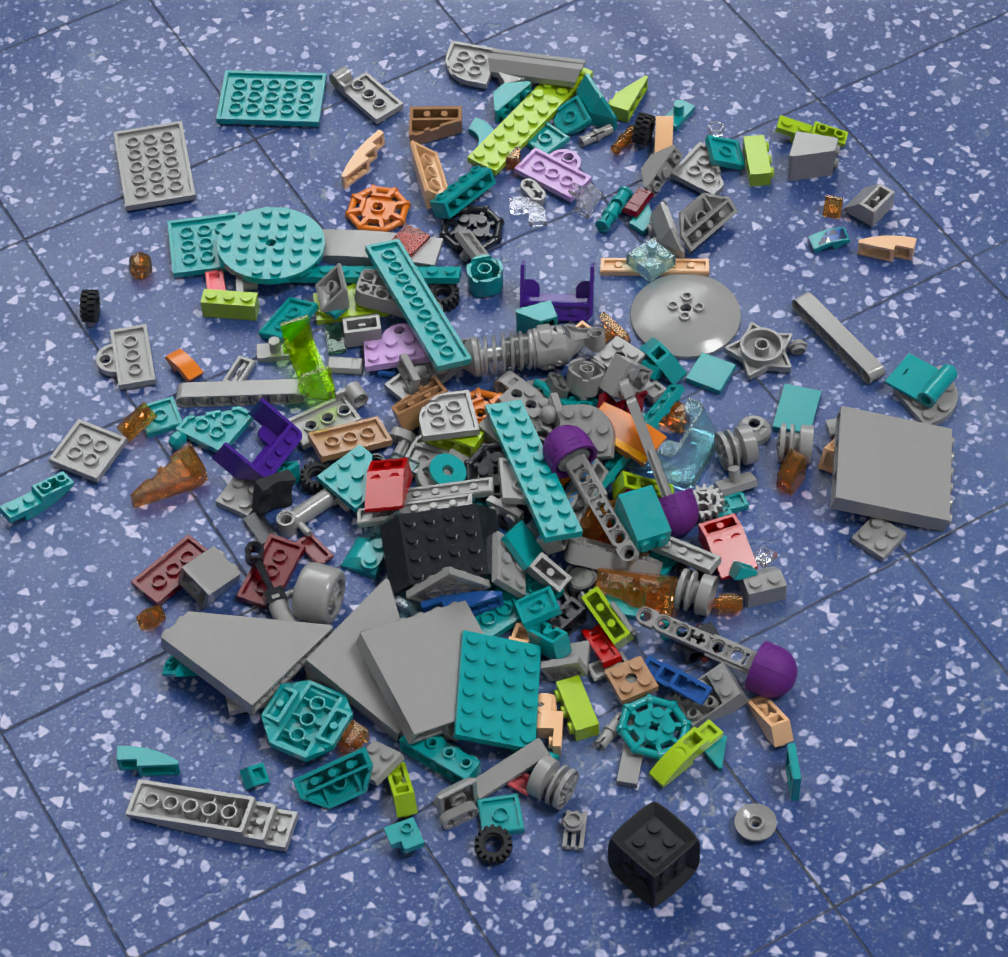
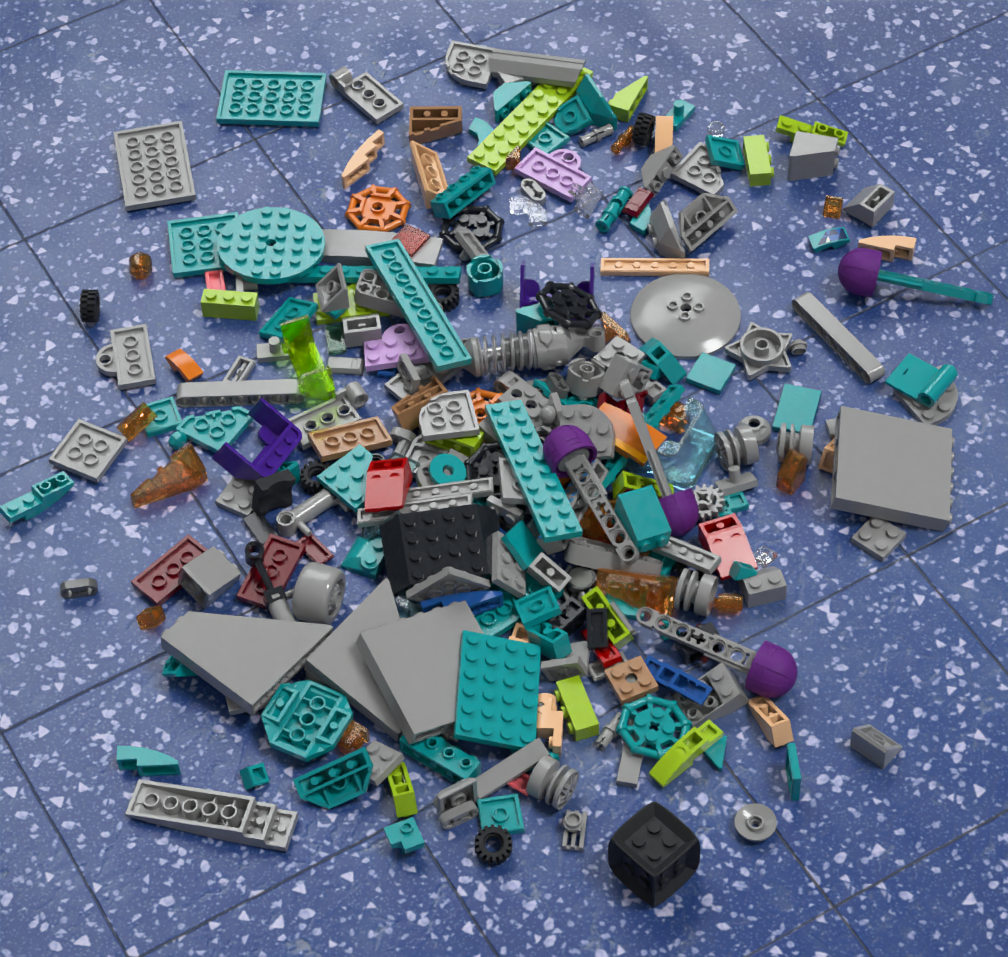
clear light blue brick [626,238,676,282] -> none
none -> dark grey beam [60,578,98,599]
none -> black plate [536,281,602,330]
none -> black tile [587,608,609,650]
none -> piece [838,248,994,305]
none -> light grey slope [850,724,903,769]

